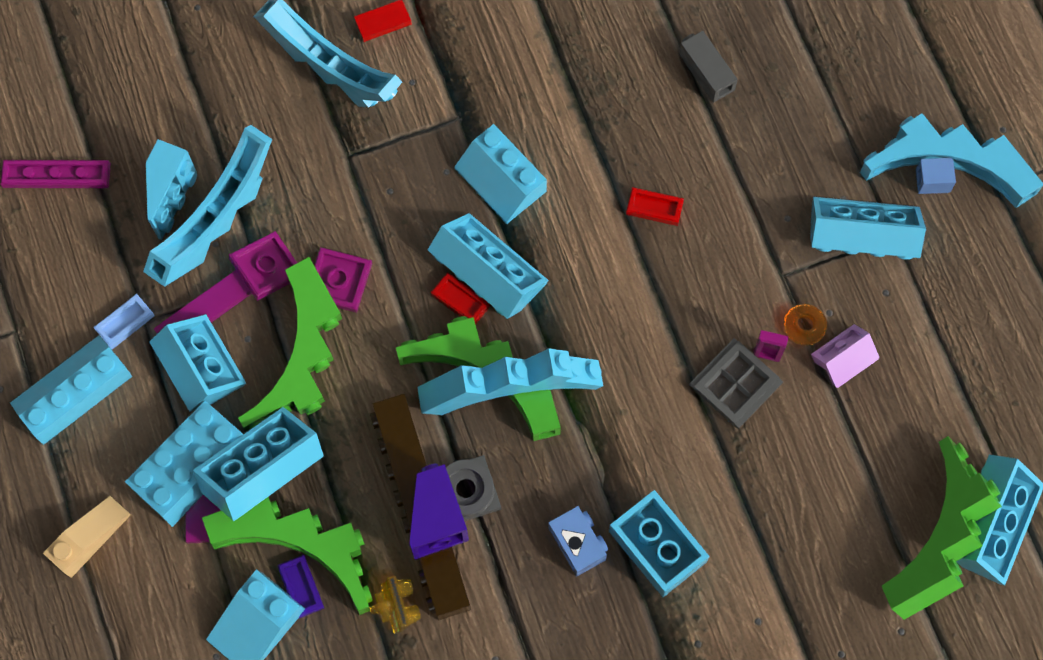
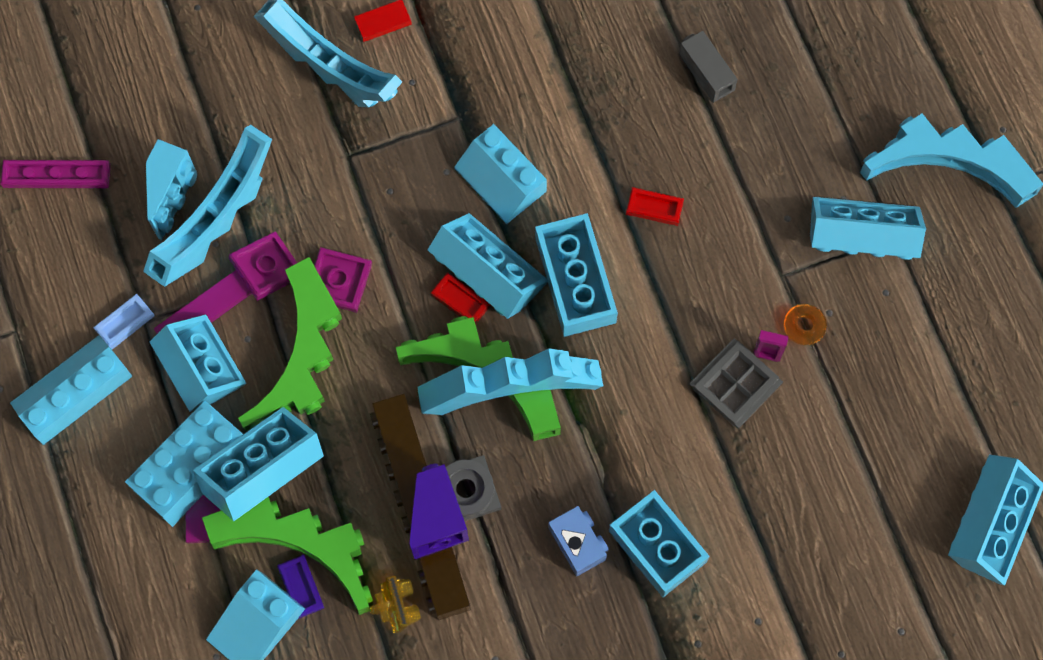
tan slope [43,496,131,578] -> none
lavender panel [811,324,879,388] -> none
bright green arch [882,436,1002,620] -> none
medium blue panel [916,158,956,194] -> none
none -> medium azure brick [535,213,618,337]

